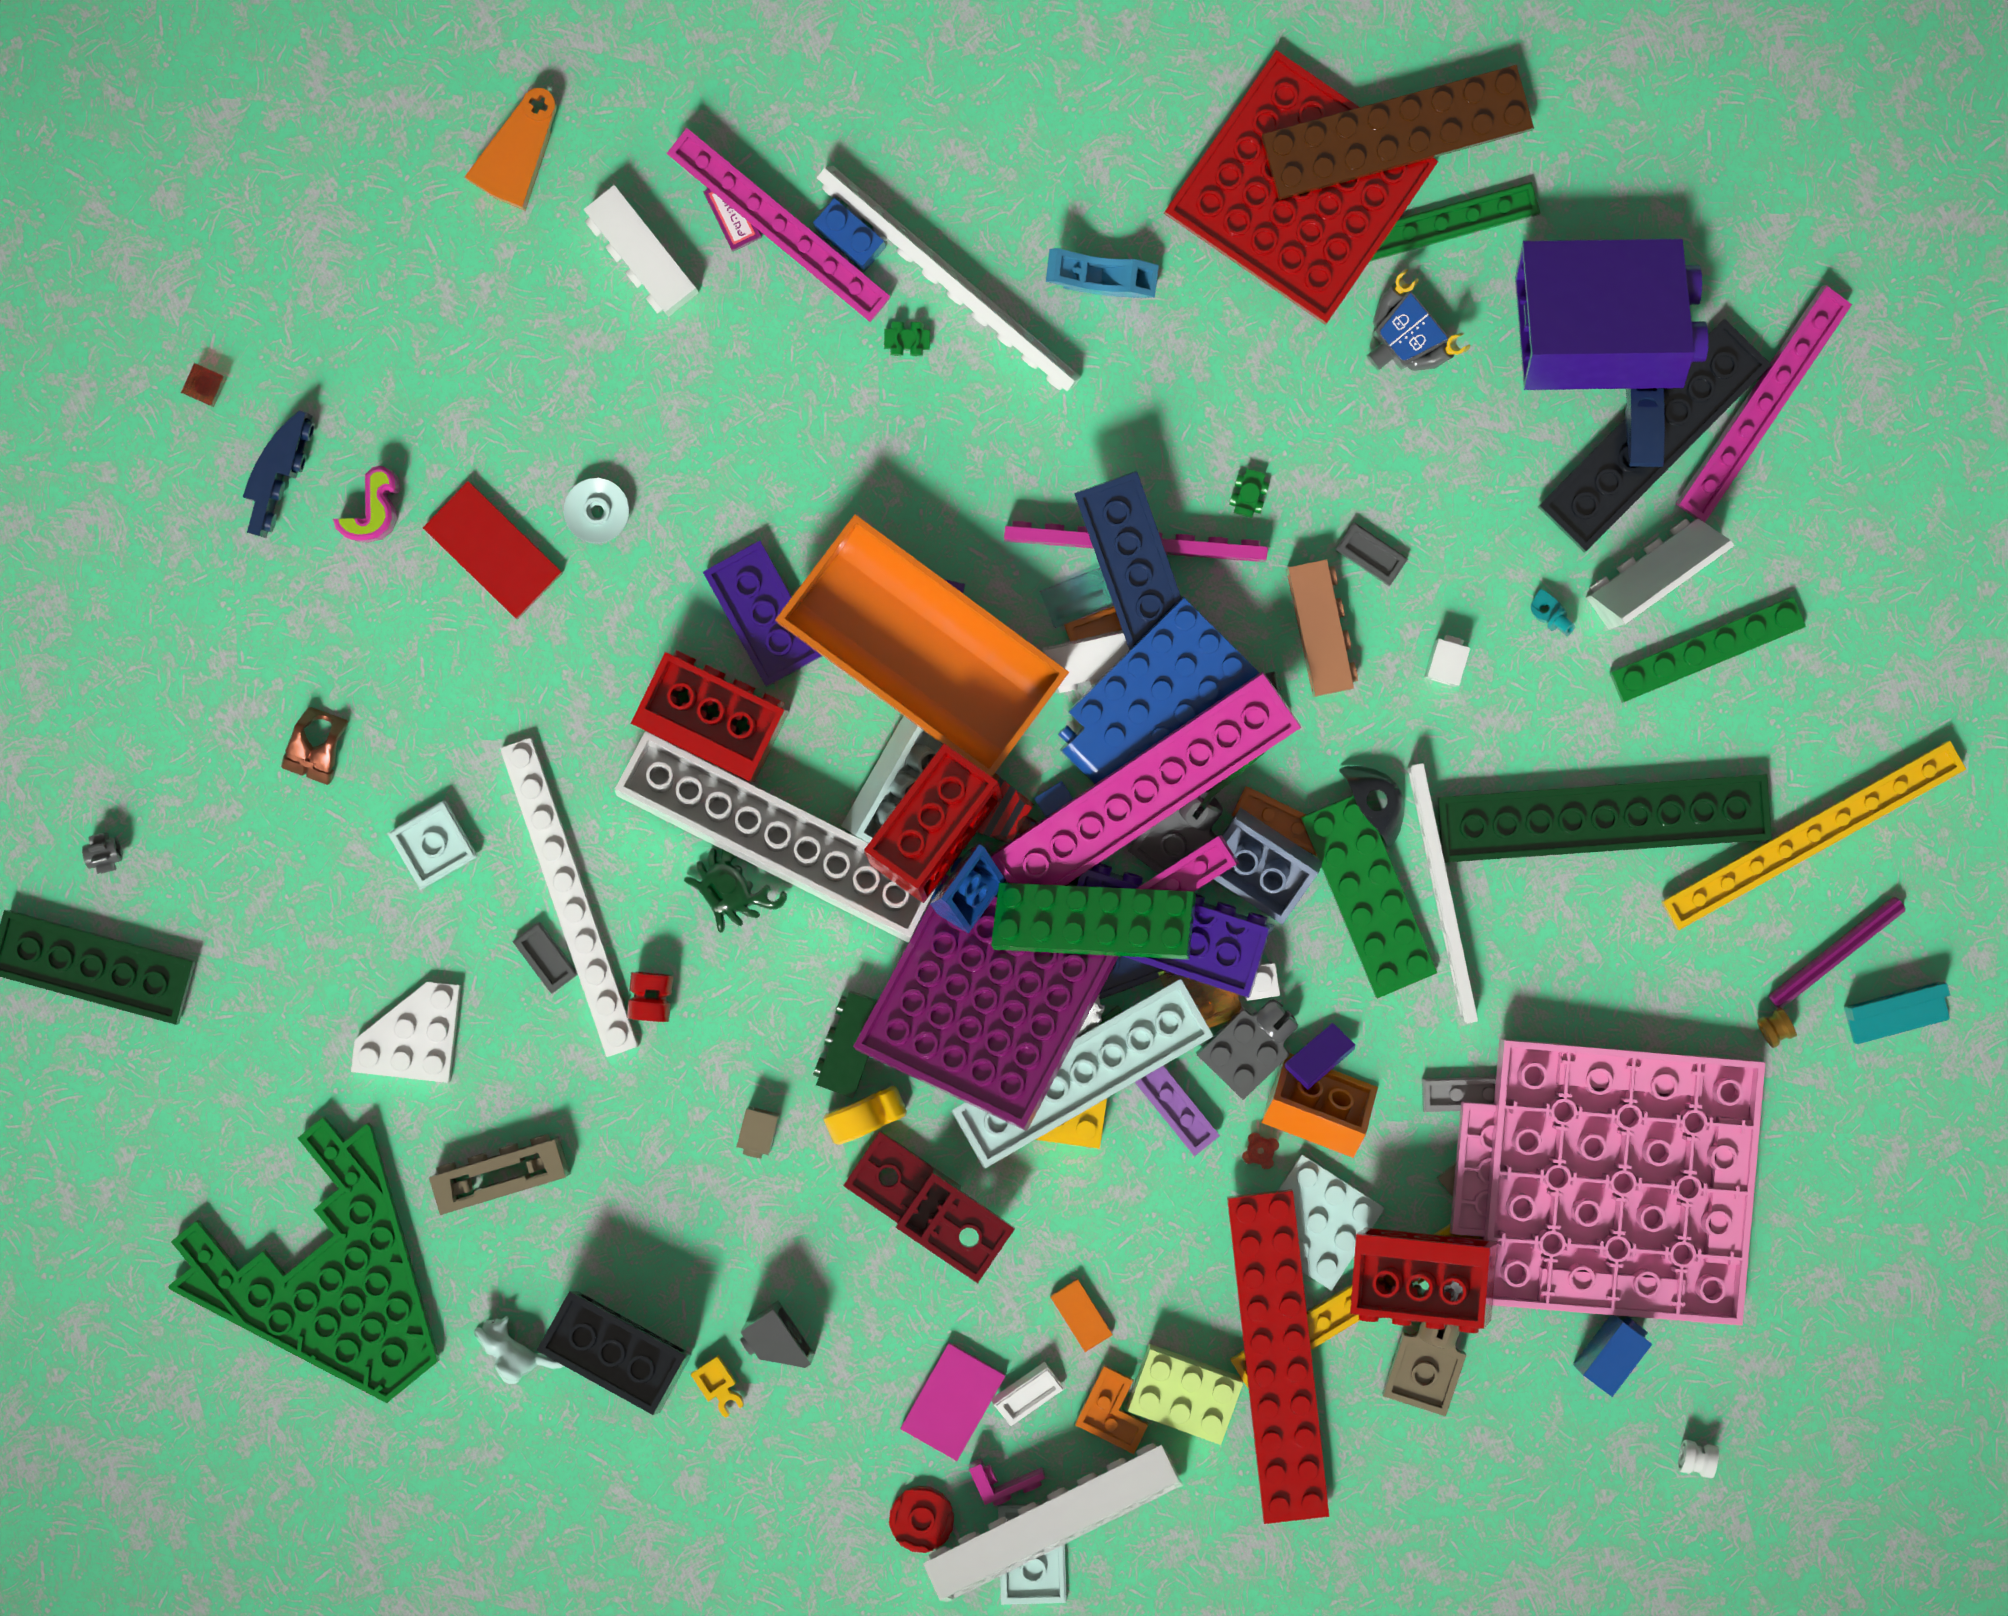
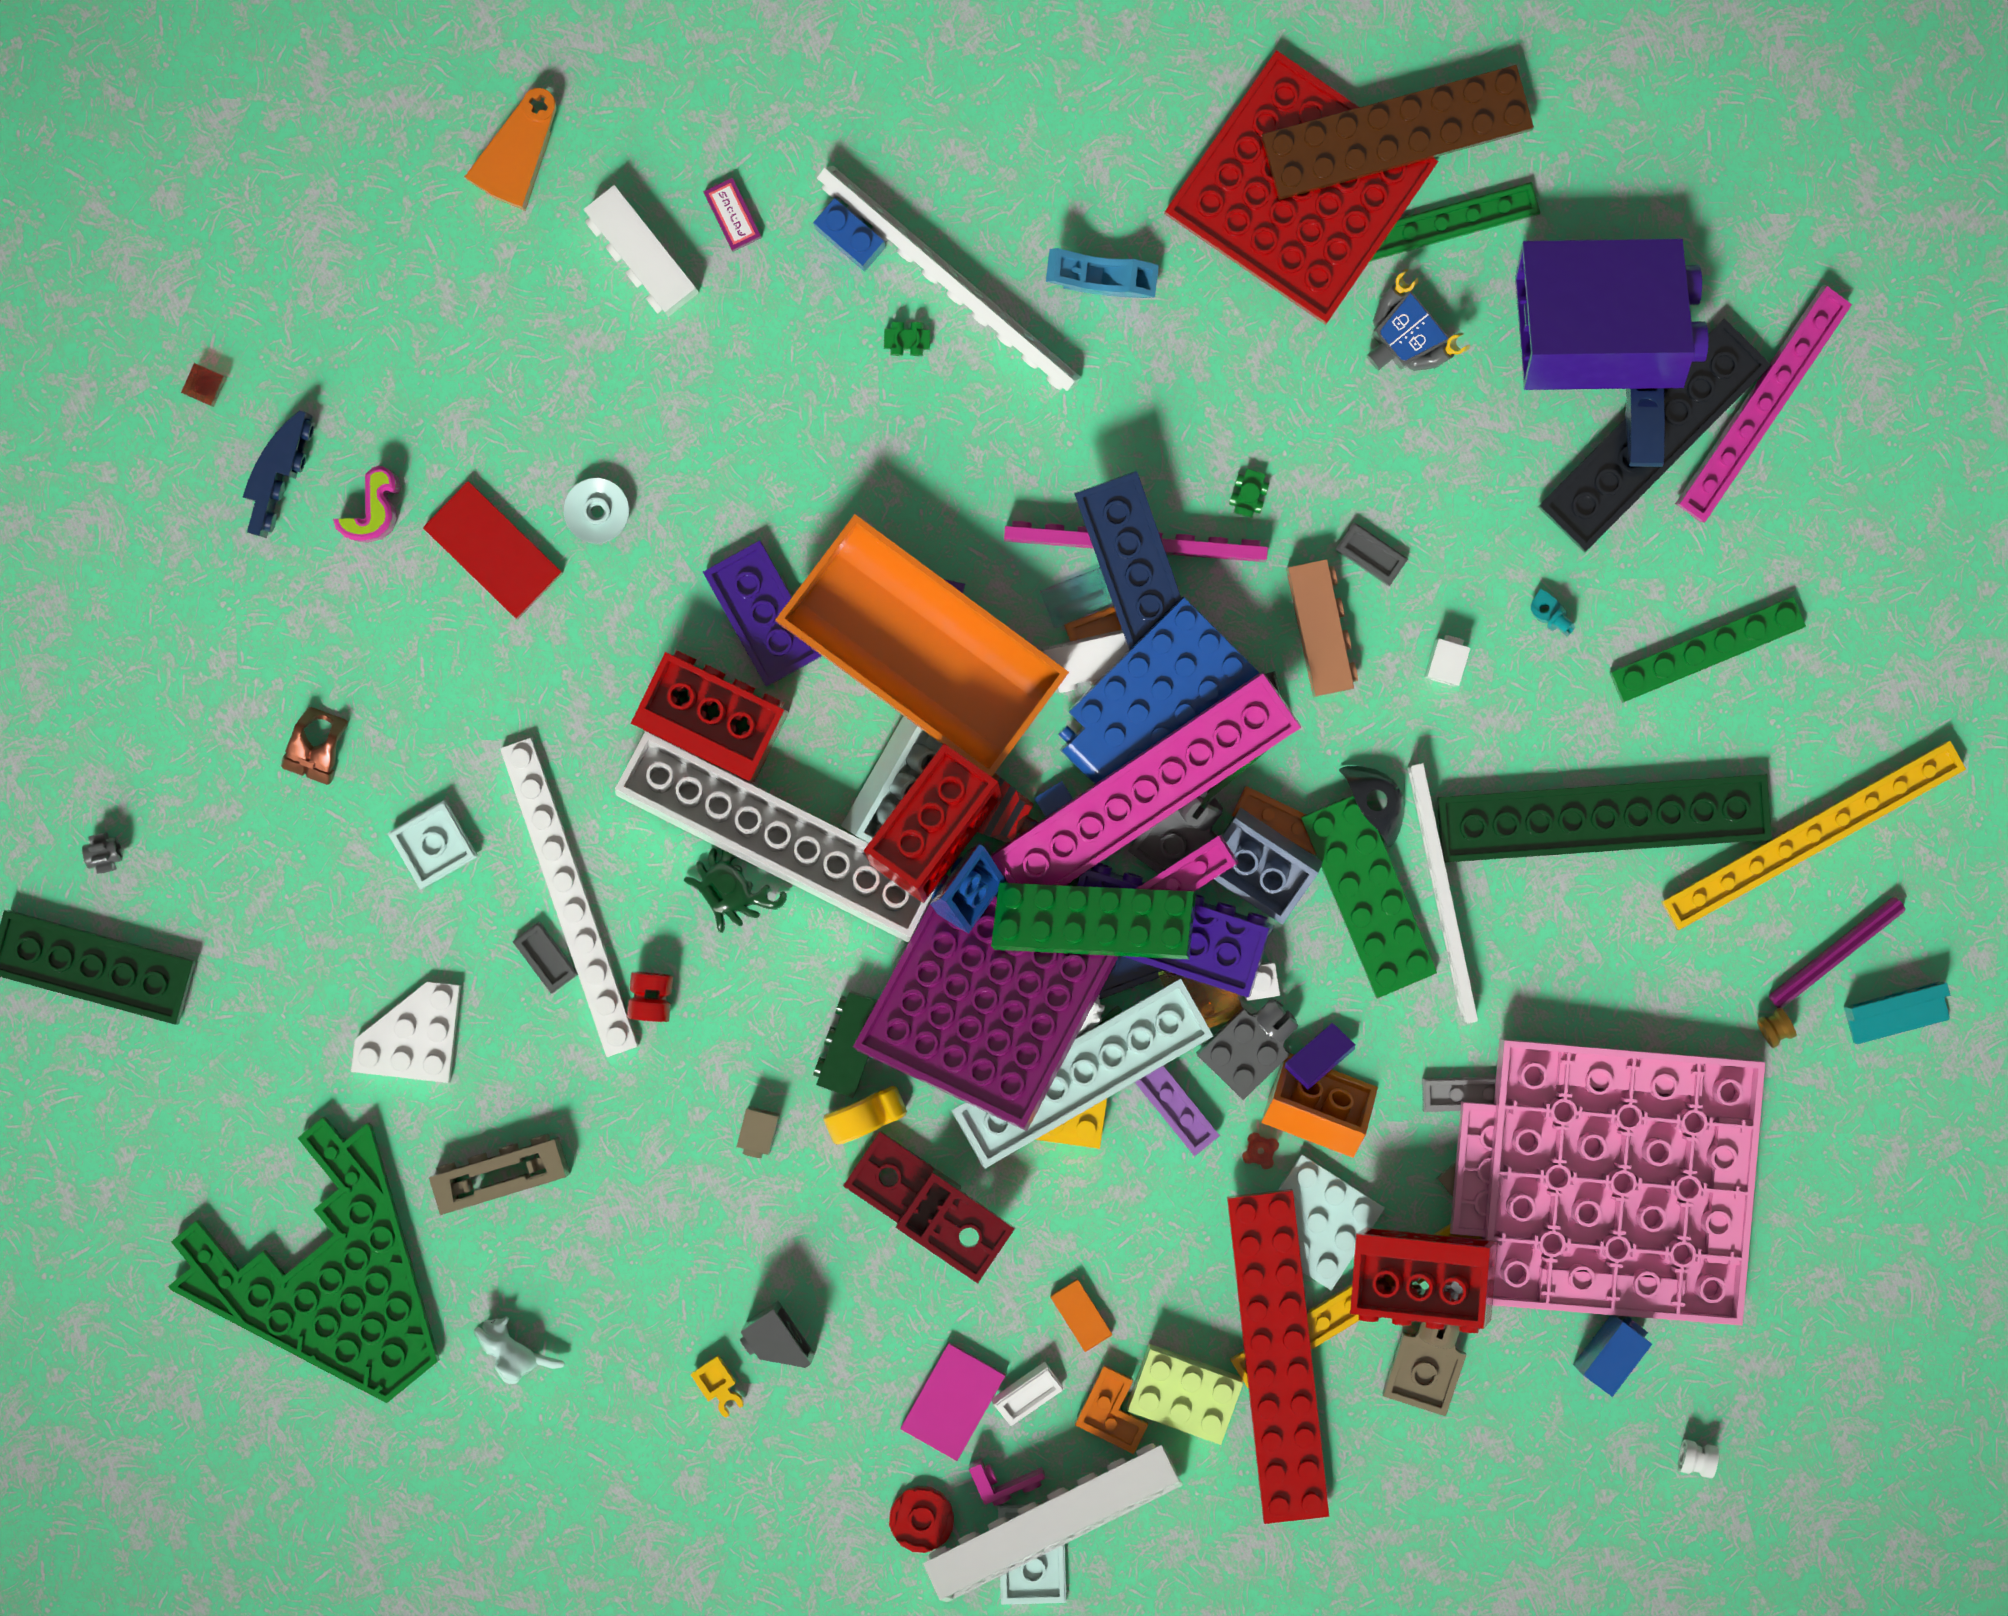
black brick [536,1291,692,1415] -> none
dark pink plate [666,128,891,323] -> none
white slope [1586,519,1735,629] -> none

